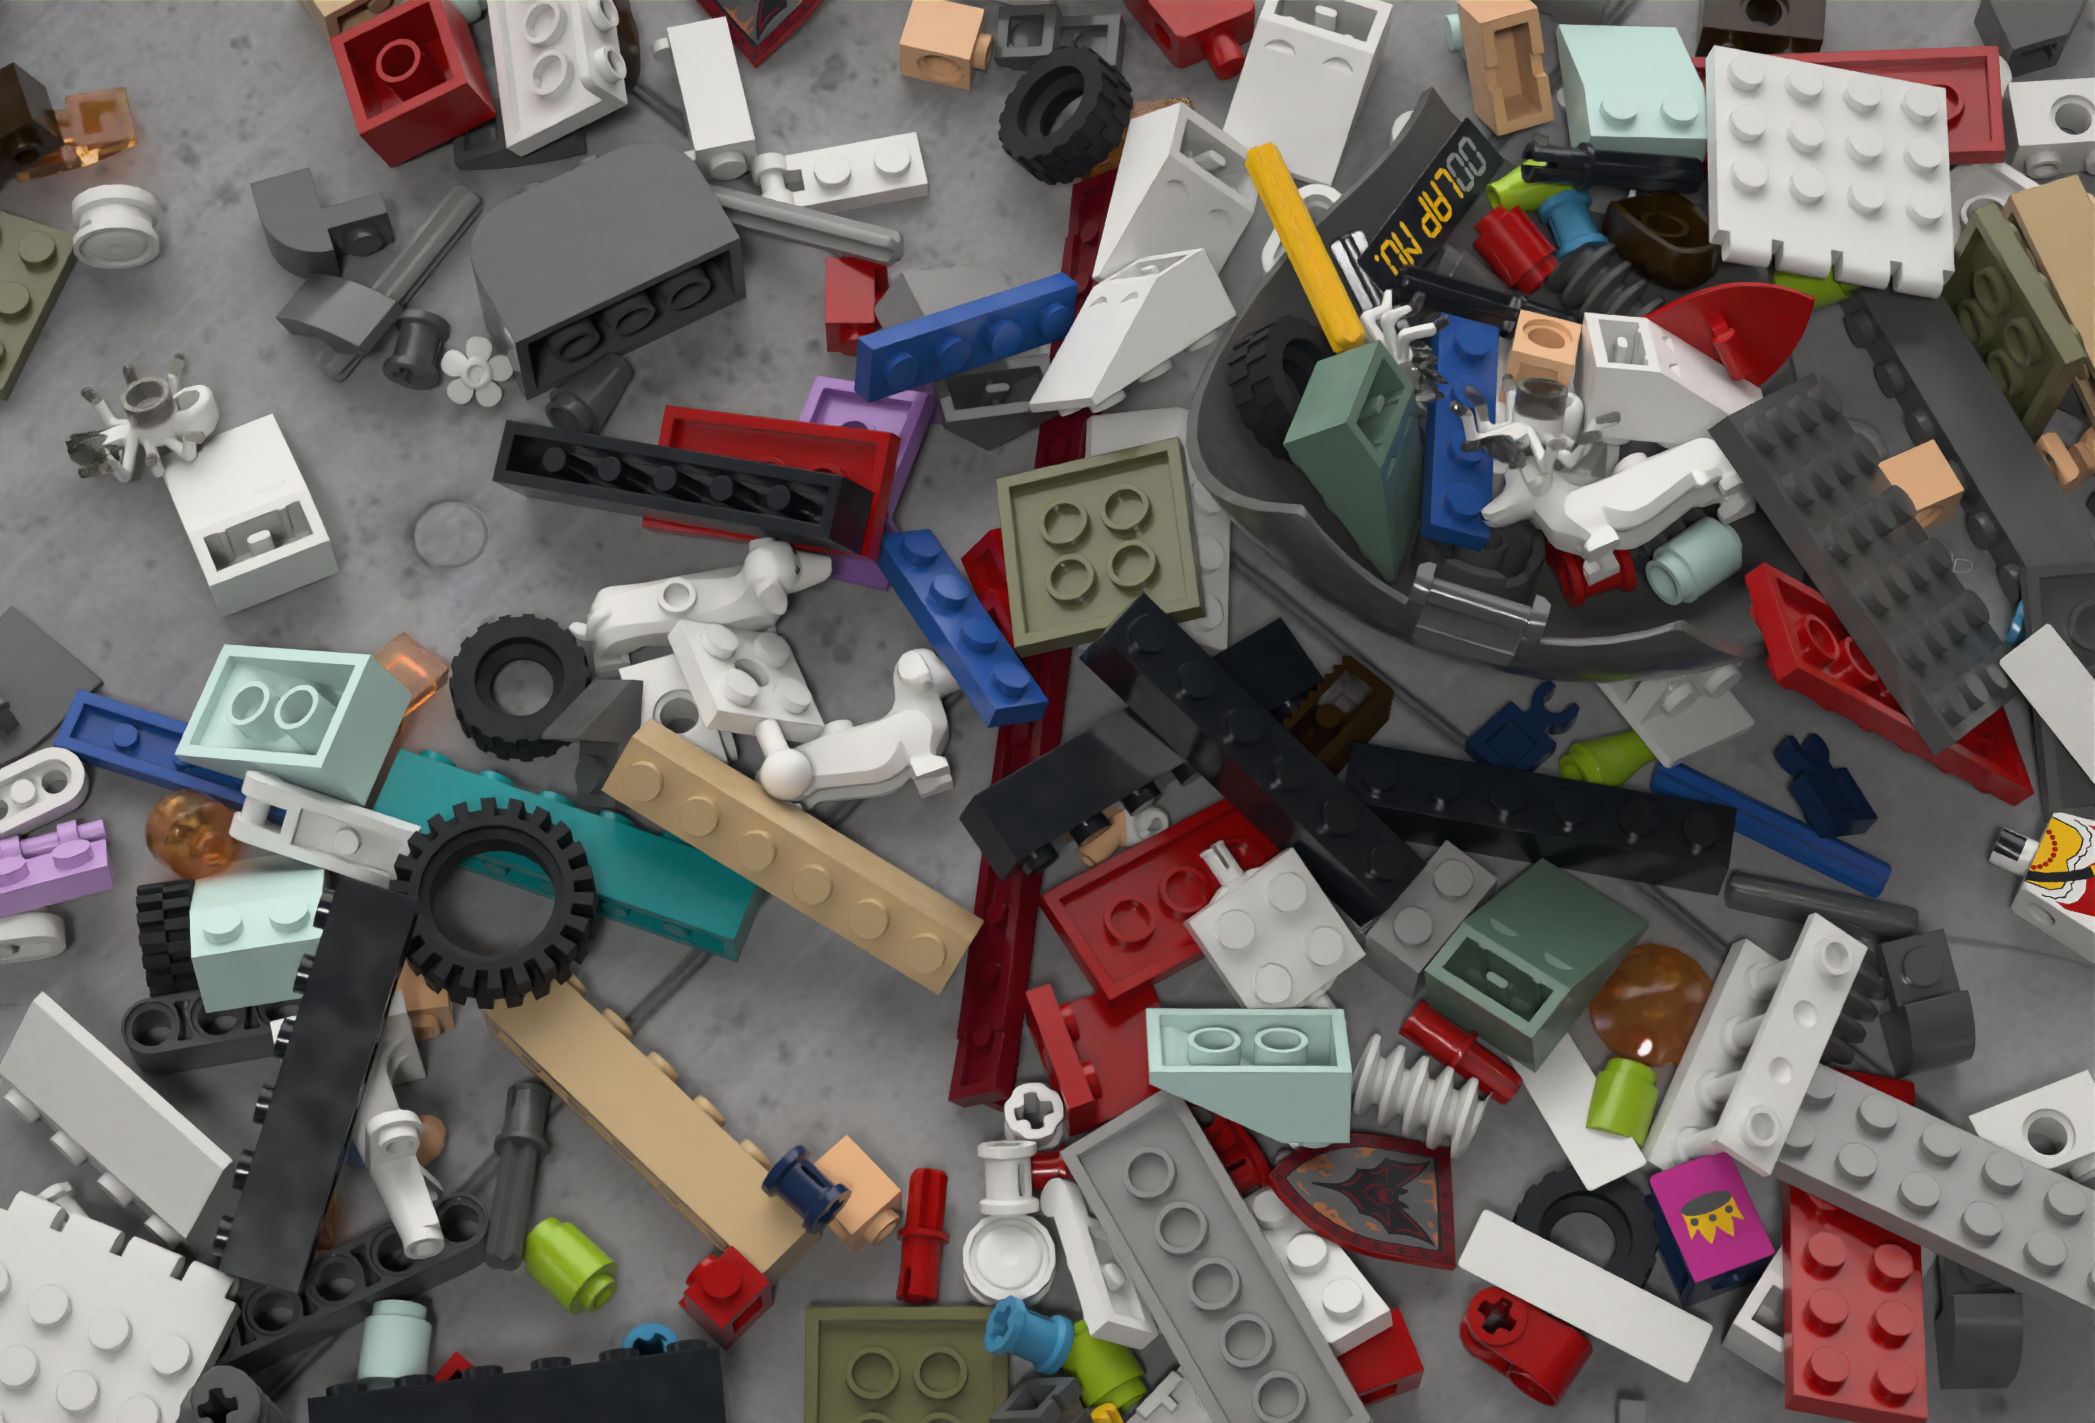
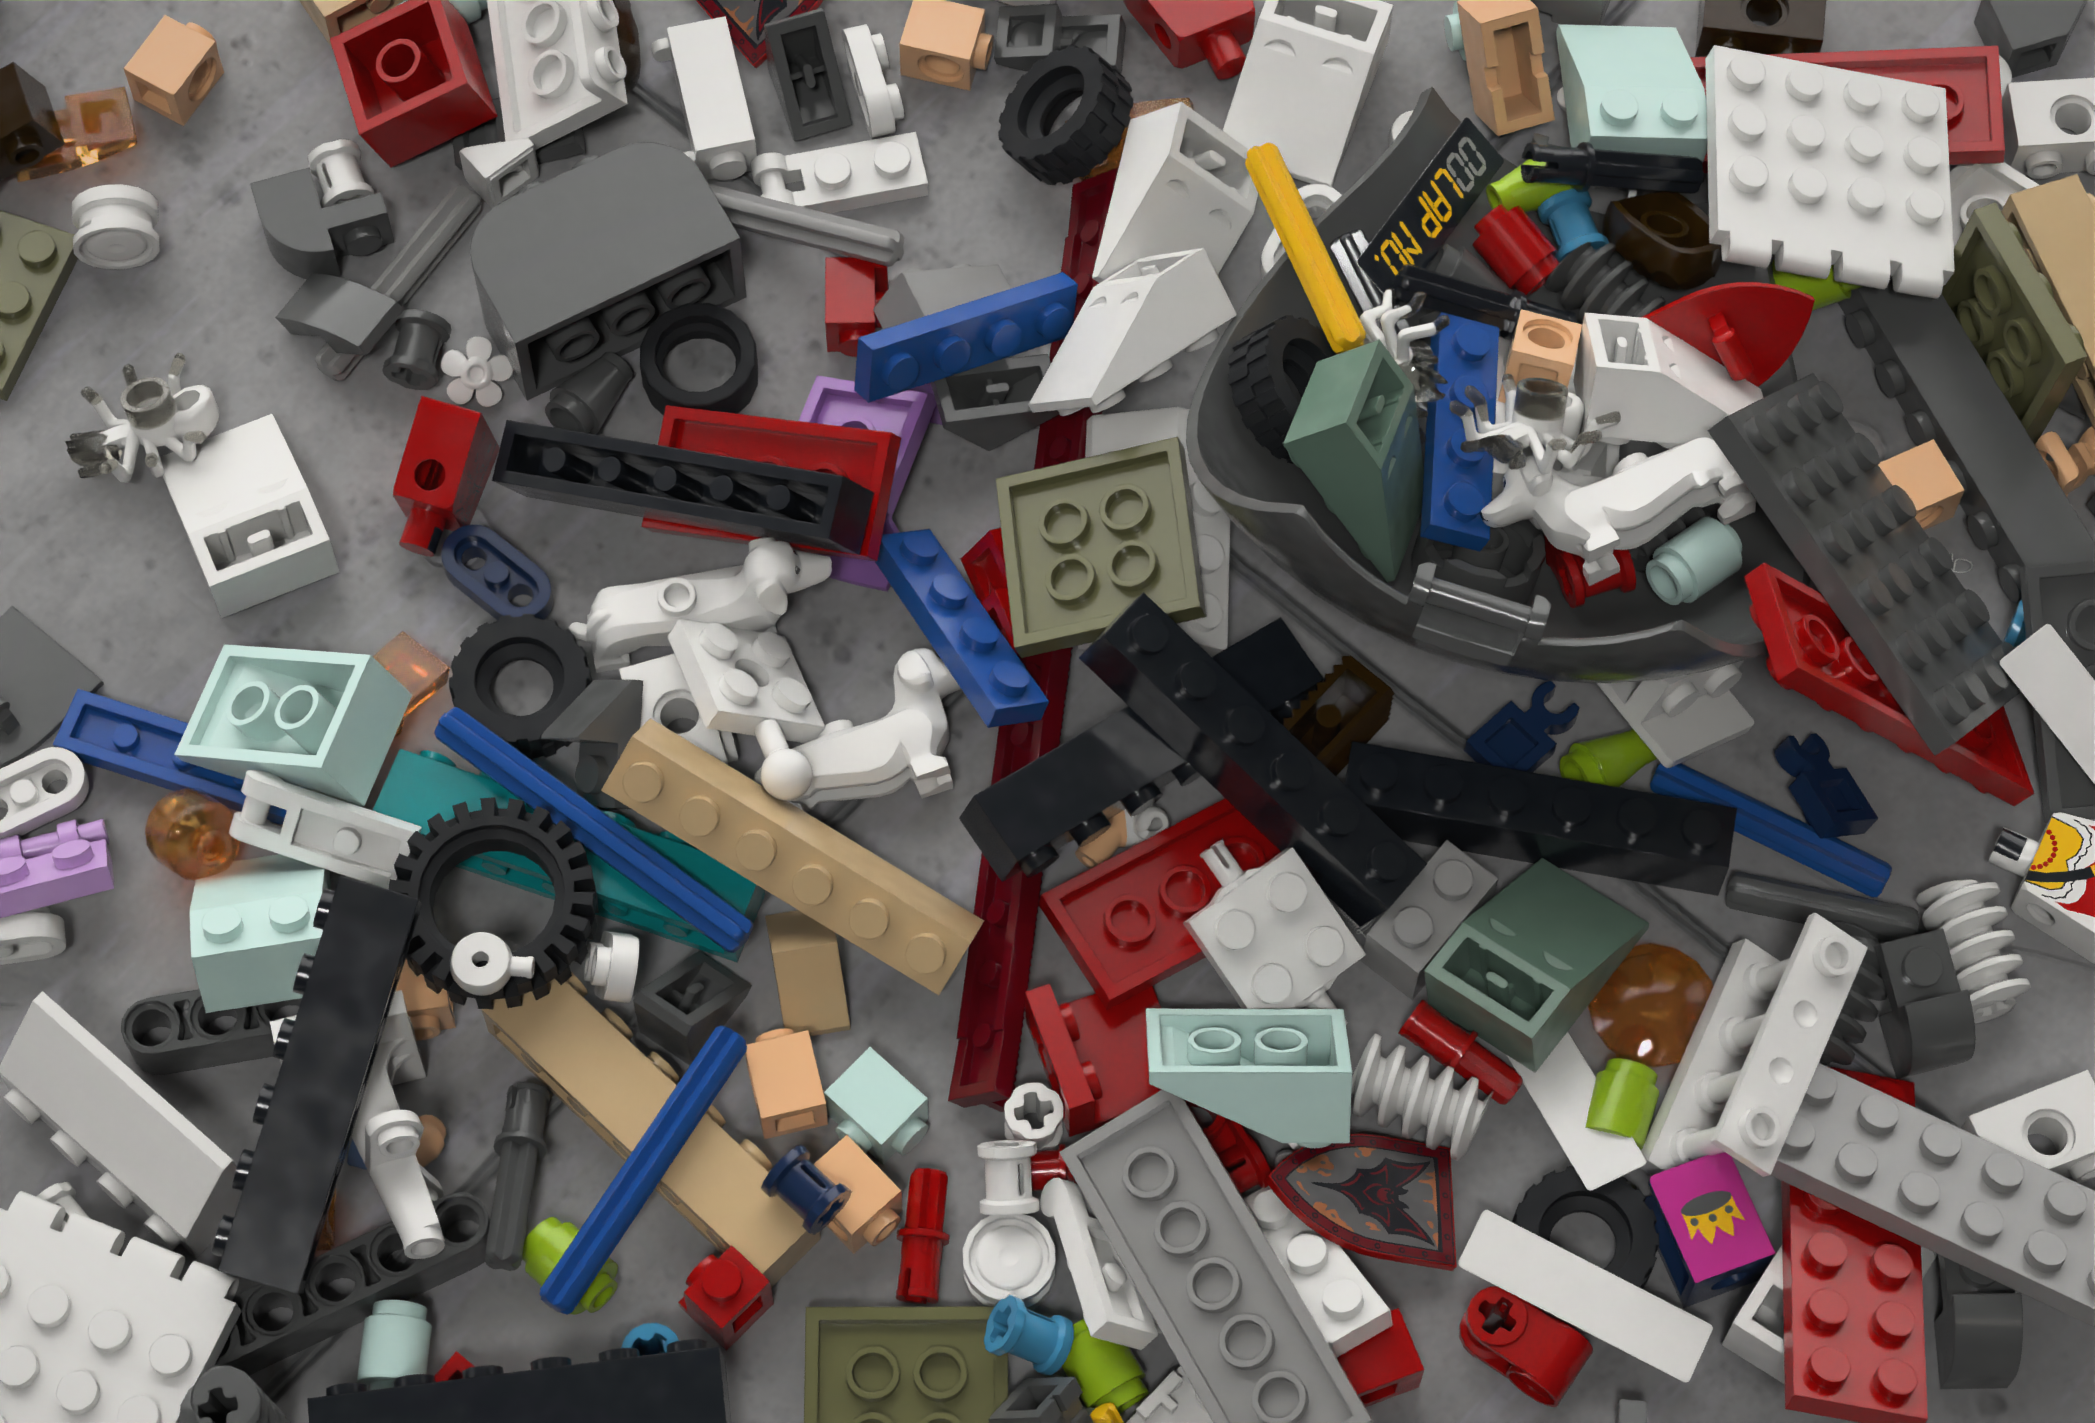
black tyre [136,878,199,997] -> none
none -> light nougat brick [124,15,224,126]
none -> white bush [308,139,375,208]
none -> red torso [393,396,500,557]
none -> blue axle [434,707,754,953]
none -> dark blue plate [441,525,553,620]
none -> white piece [450,932,535,996]
none -> white slope [459,138,540,209]
none -> blue axle [539,1025,747,1315]
none -> white plate [584,931,639,1003]
none -> dark grey slope [633,951,752,1066]
none -> black tyre [640,303,758,416]
none -> light nougat brick [745,1028,828,1139]
none -> dark grey slope [764,8,852,141]
none -> tan slope [765,910,851,1037]
none -> light aqua brick [824,1047,929,1165]
none -> white plate [842,24,904,139]
none -> white piece [1916,879,2031,1024]

